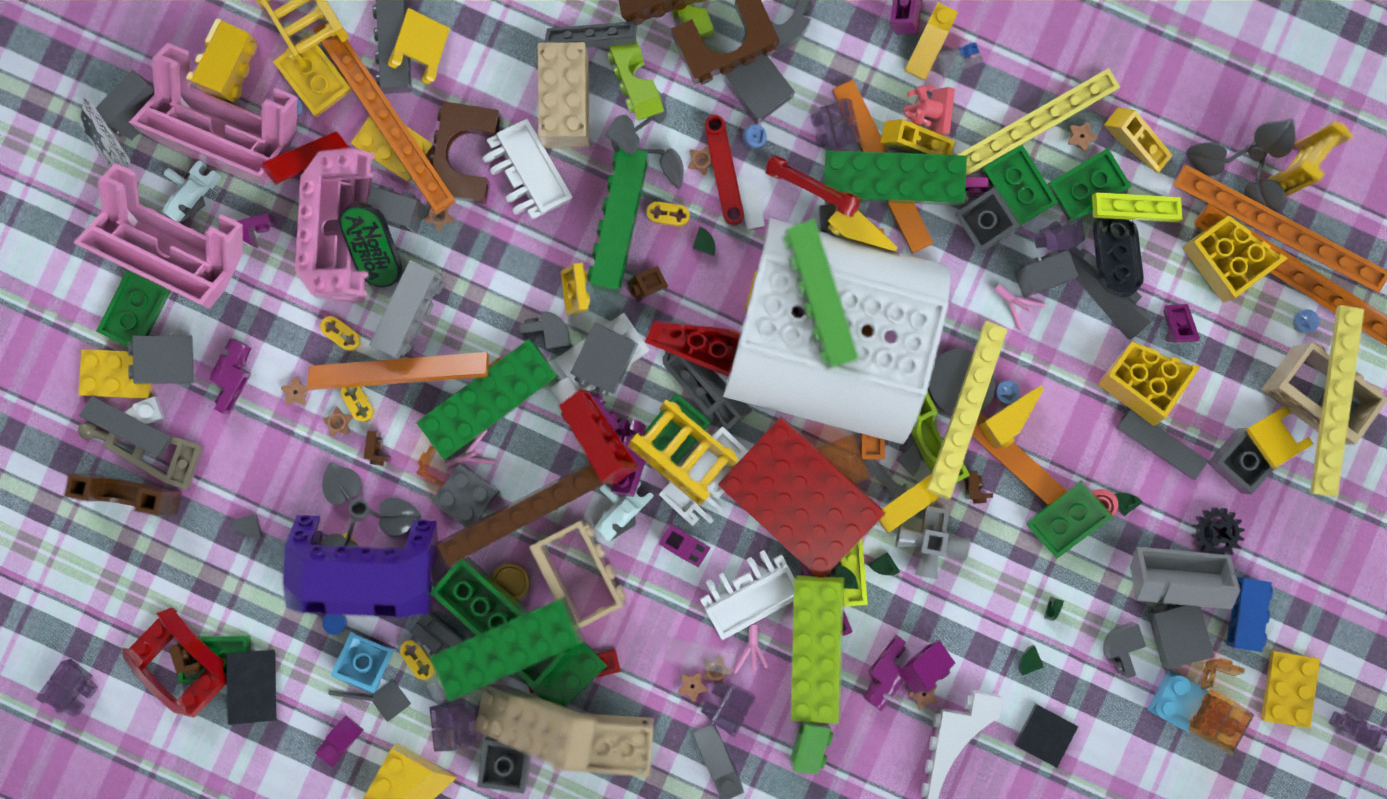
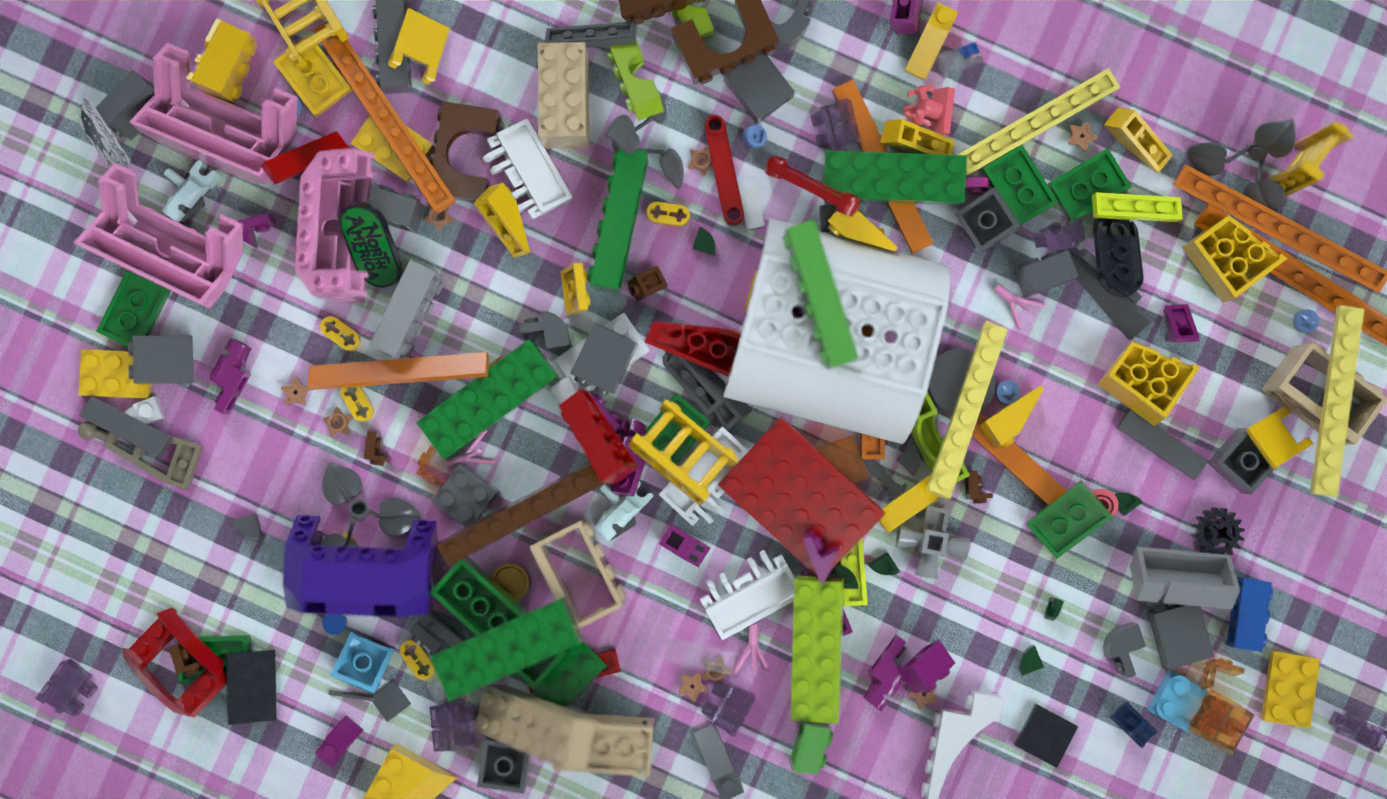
reddish brown arch [64,473,182,516] -> none
none -> yellow slope [473,182,530,258]
none -> magenta slope [802,531,840,583]
none -> dark blue hips [1109,701,1158,748]

